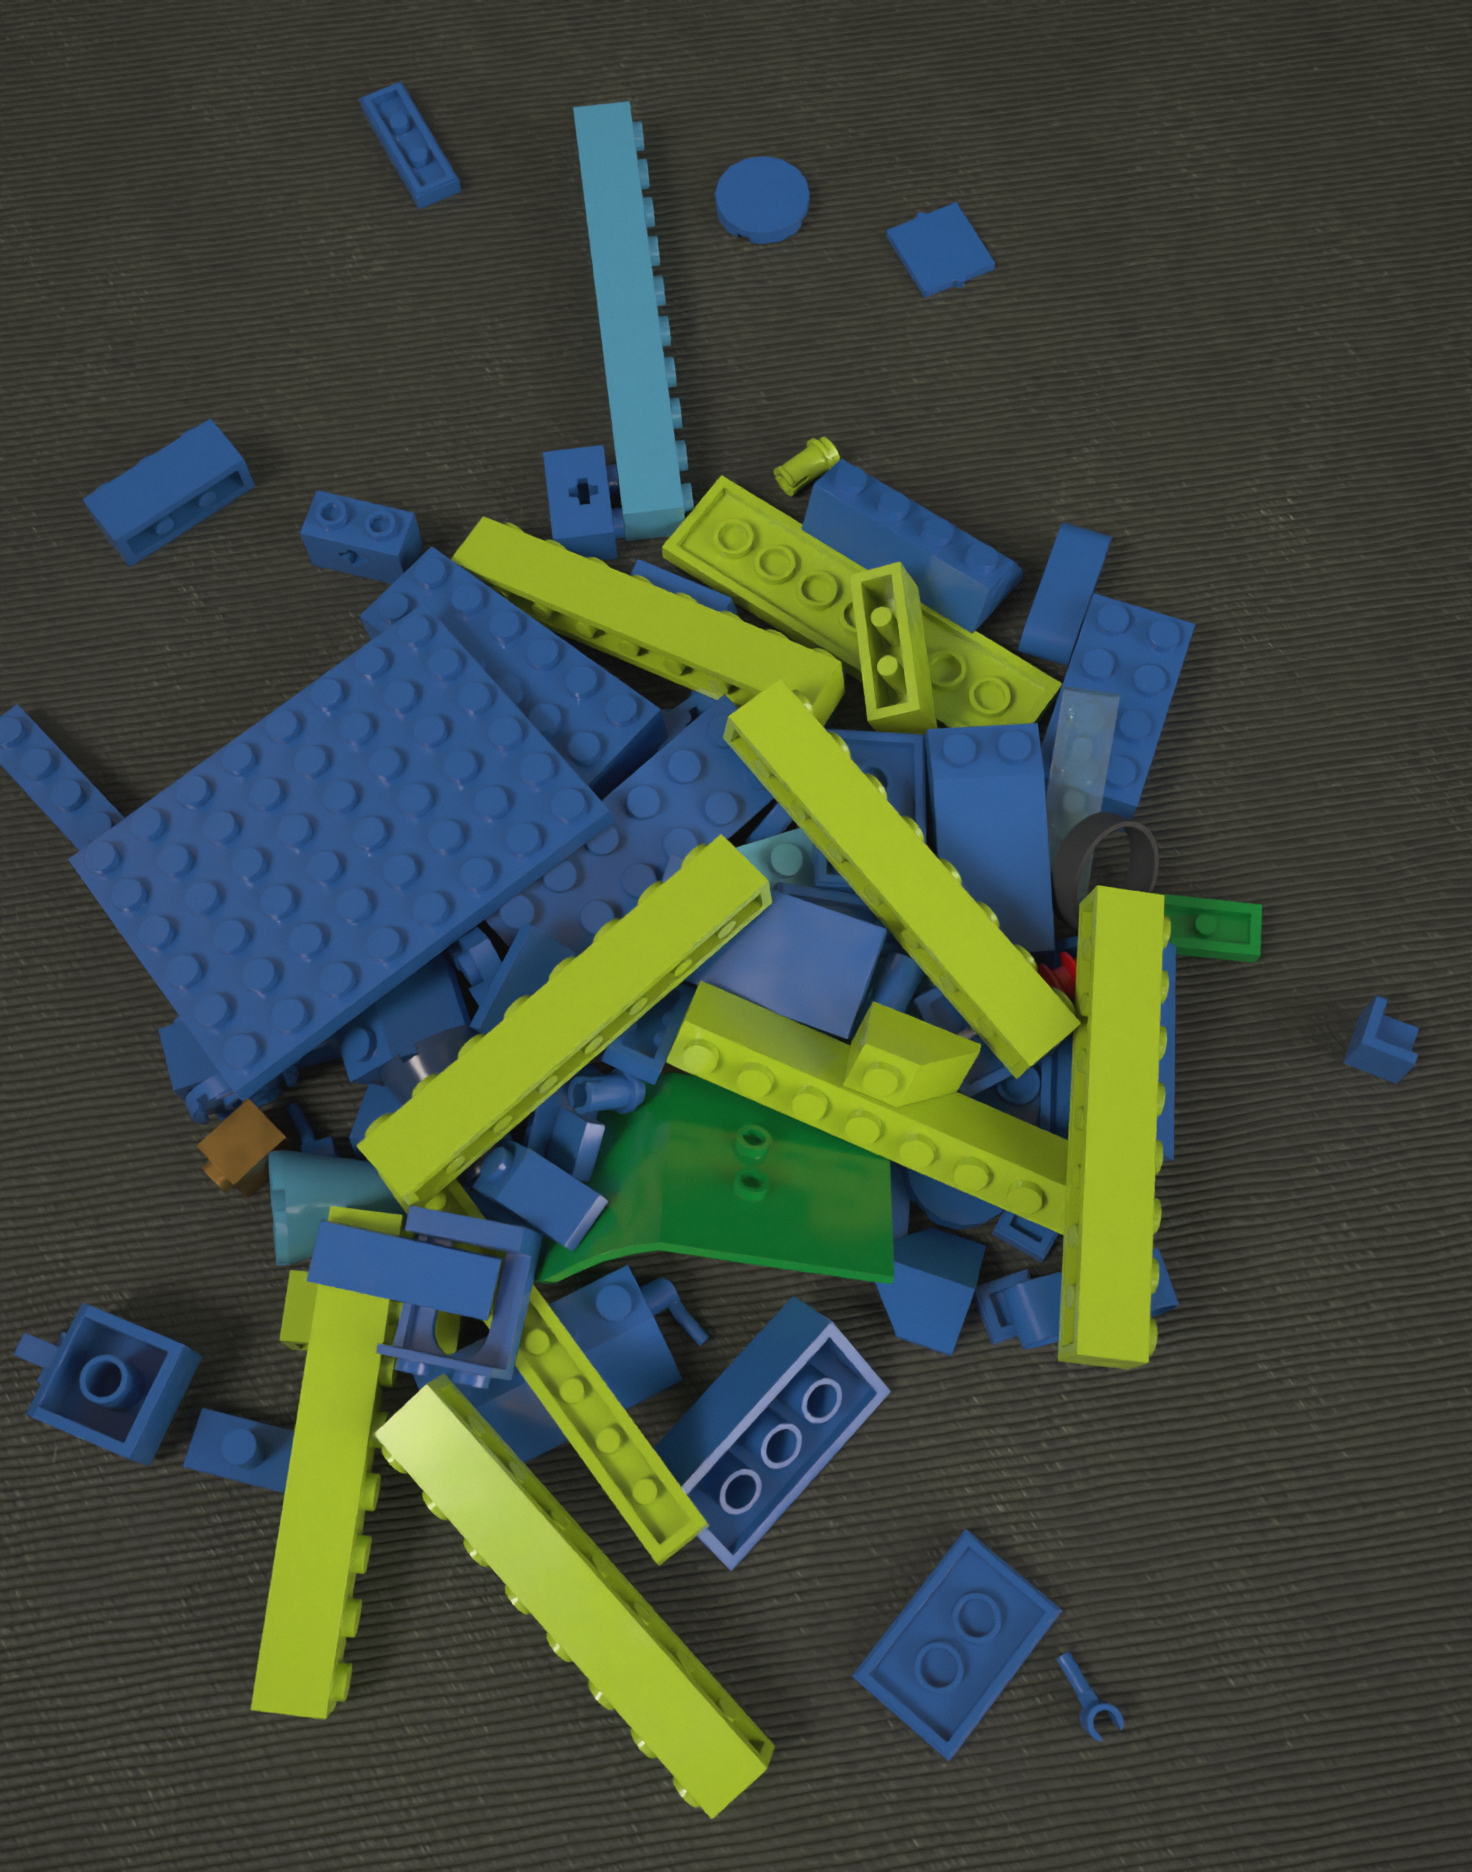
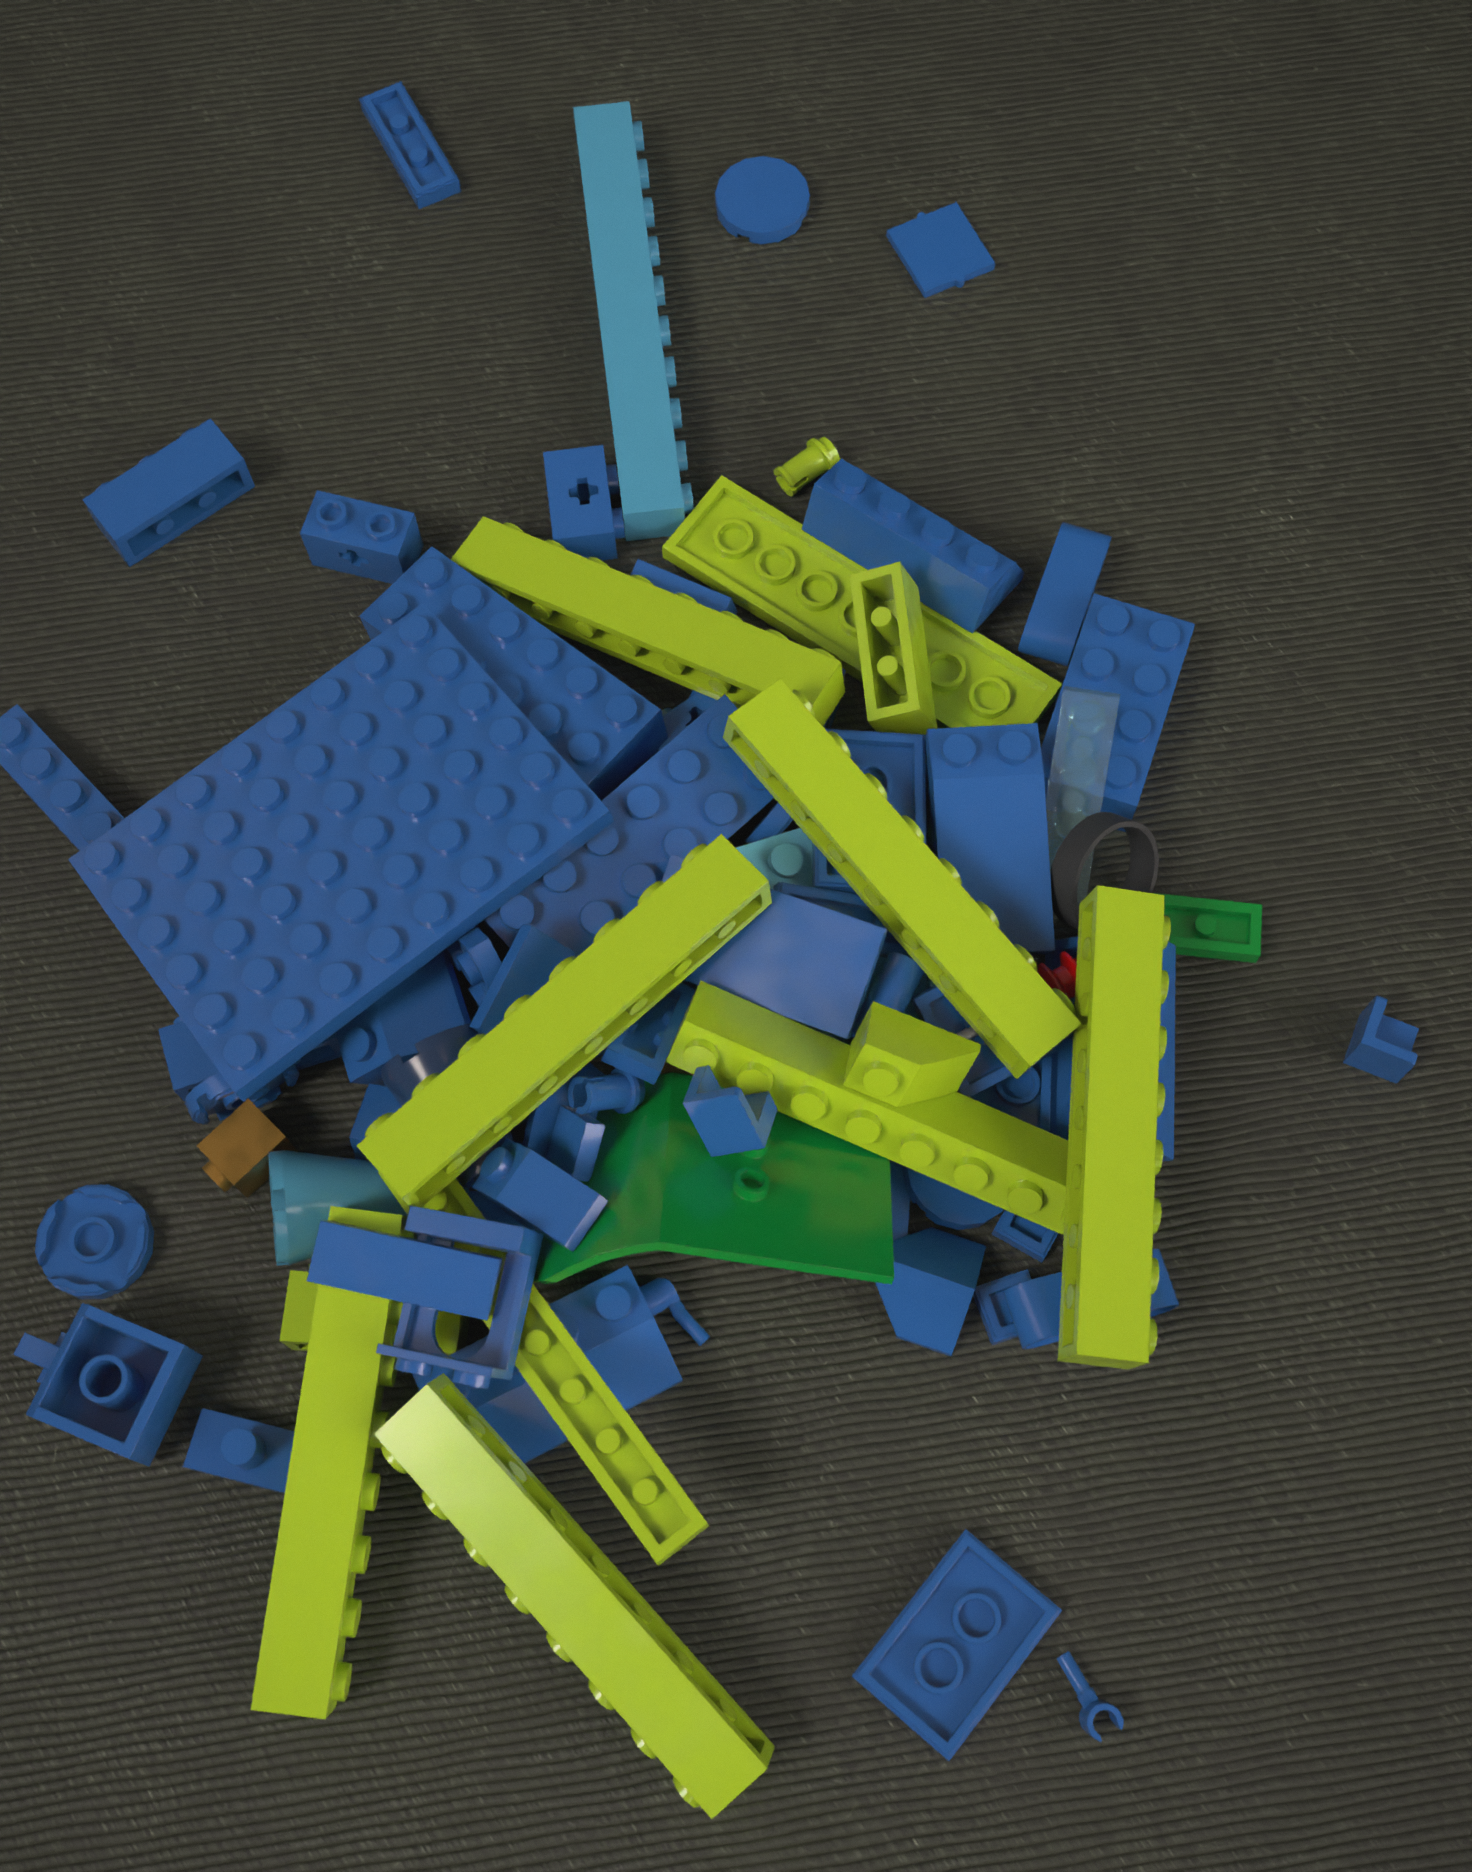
blue hand [286,1103,340,1157] -> none
blue slope [653,1296,891,1571] -> none
none -> blue tile [35,1185,154,1300]
none -> blue panel [683,1065,778,1157]

